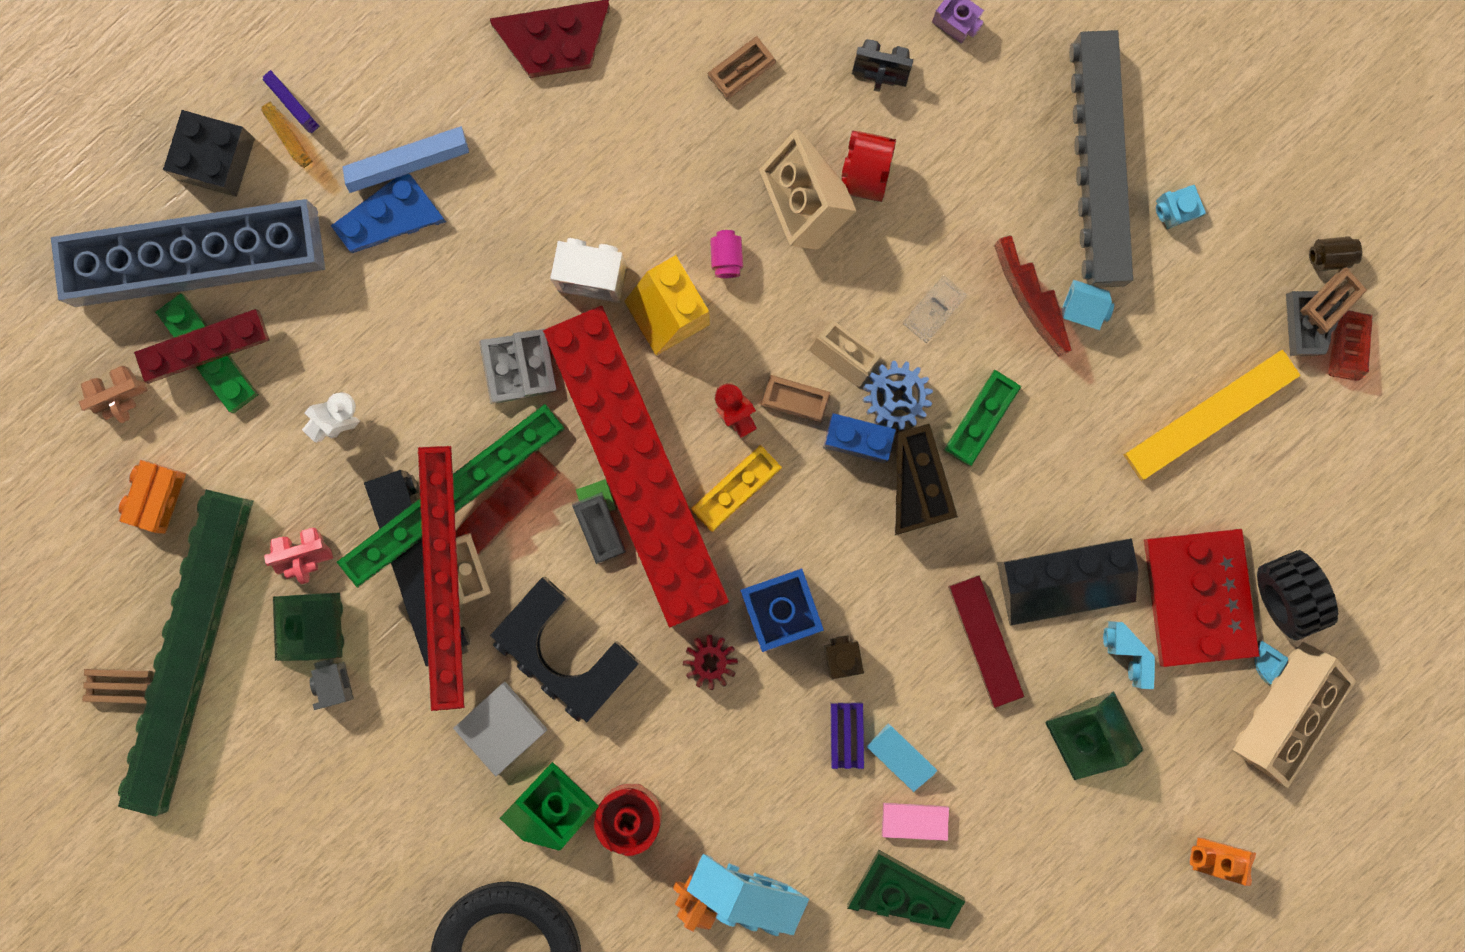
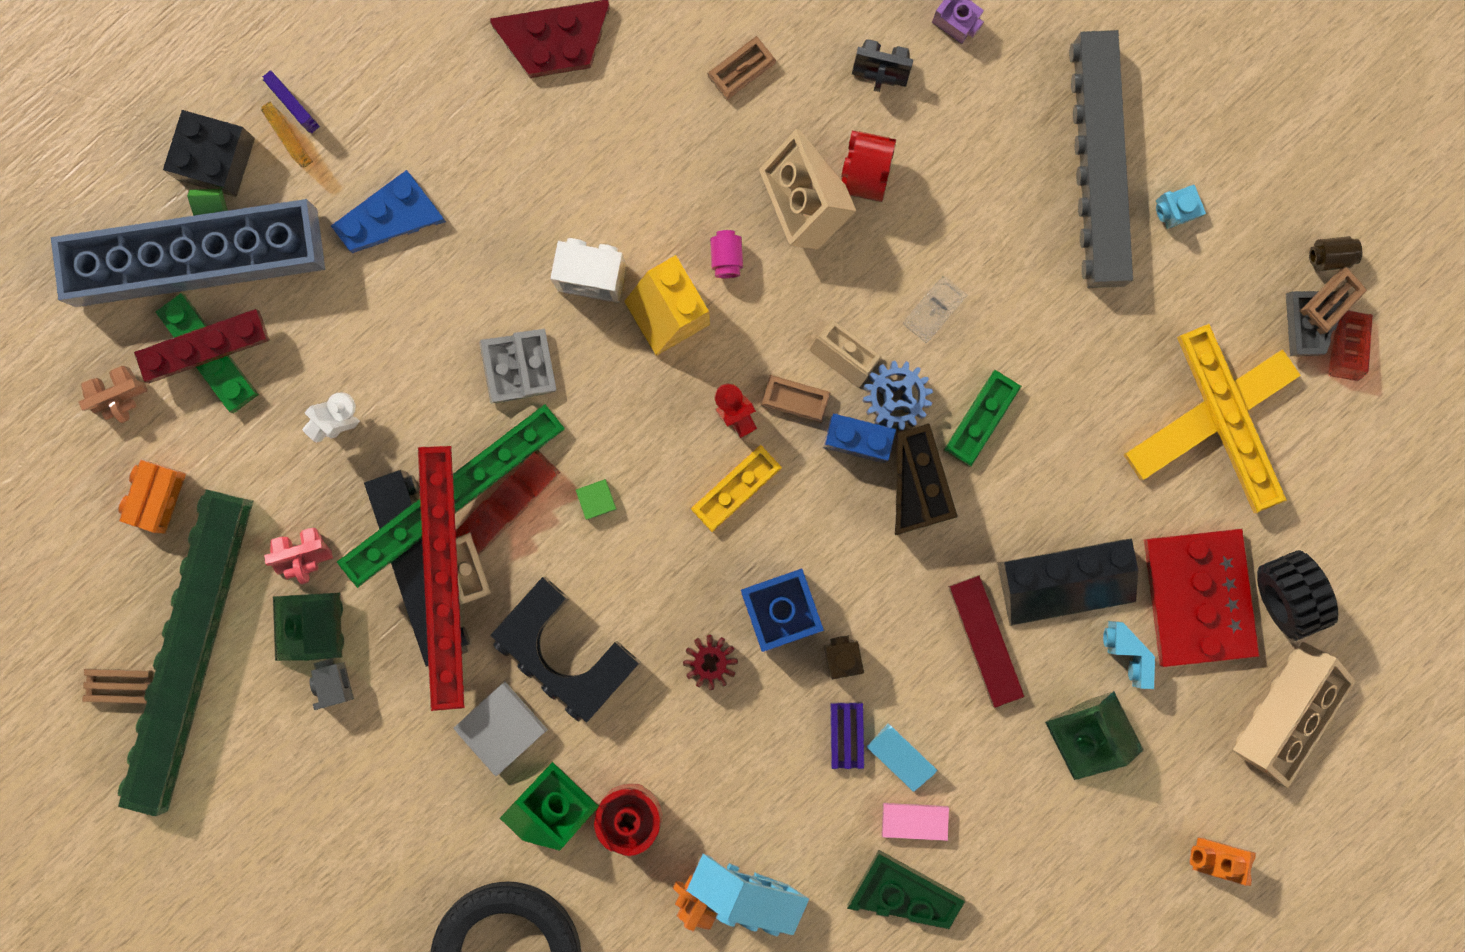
medium blue tile [342,126,469,193] -> none
red brick [543,305,729,628] -> none
dark grey tile [572,492,626,564] -> none
clear red slope [994,235,1072,357] -> none
medium azure brick [1062,280,1114,330] -> none
medium azure tile [1254,641,1288,686] -> none
none -> bright green tile [187,189,228,216]
none -> yellow tile [1177,324,1287,513]

